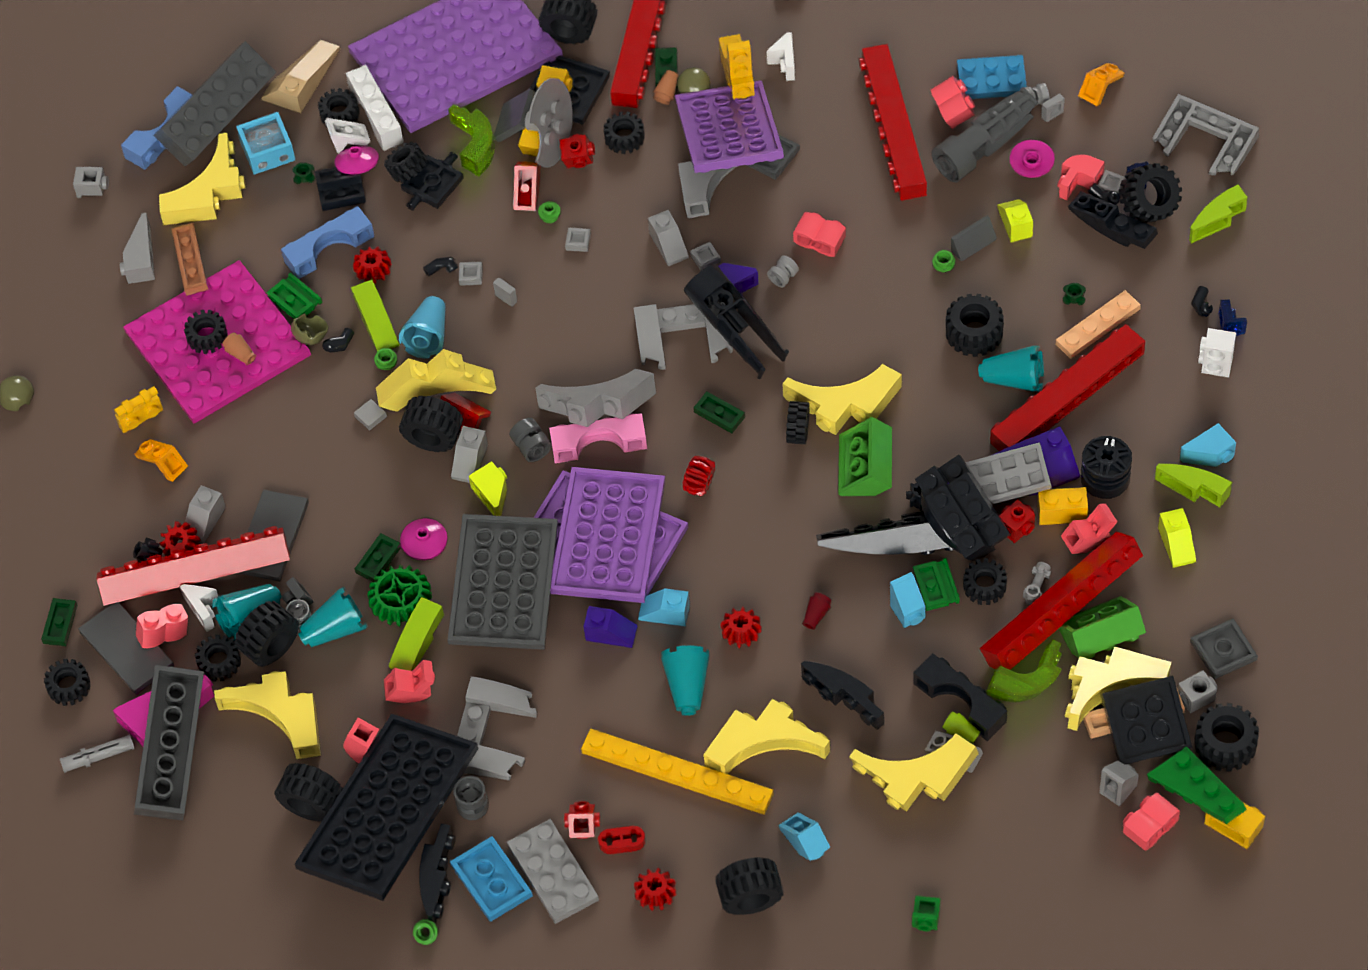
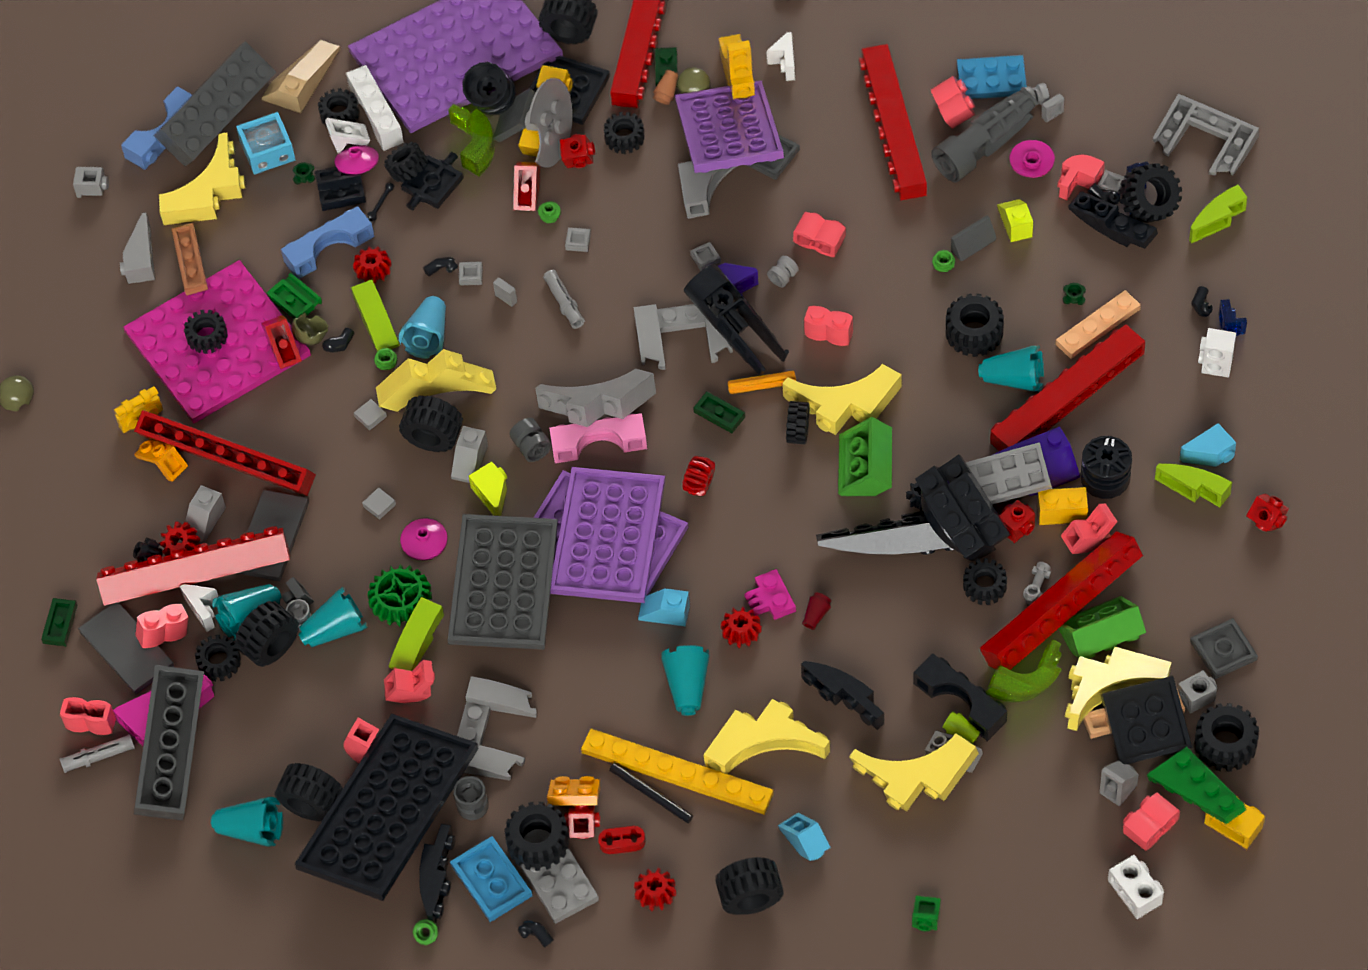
black tyre [44,659,91,706] -> none
light yellow arch [214,671,321,759] -> none
nougat cone [222,332,256,365] -> none
dark green plate [354,533,401,583] -> none
red panel [440,392,491,431] -> none
dark purple slope [583,606,638,648] -> none
light grey slope [648,210,689,267] -> none
medium azure slope [890,572,925,628] -> none
green plate [913,558,960,611] -> none
light orange bracket [1078,63,1124,106] -> none
neon yellow slope [1158,508,1196,568] -> none
none -> coral brick [60,697,116,735]
none -> red brick [134,410,316,496]
none -> teal cone [211,797,283,847]
none -> red slope [261,315,302,369]
none -> light grey tile [362,488,396,520]
none -> black hinge [367,183,394,221]
none -> black wheel [462,62,516,115]
none -> black tyre [504,801,569,871]
none -> black arm [518,920,554,948]
none -> light grey pin [543,270,585,329]
none -> light orange plate [547,776,601,806]
none -> black bar [609,763,693,823]
none -> light orange axle [728,371,796,394]
none -> dark pink hinge [744,569,796,620]
none -> coral brick [804,306,853,346]
none -> white brick [1108,855,1164,919]
none -> red brick [1246,493,1289,532]

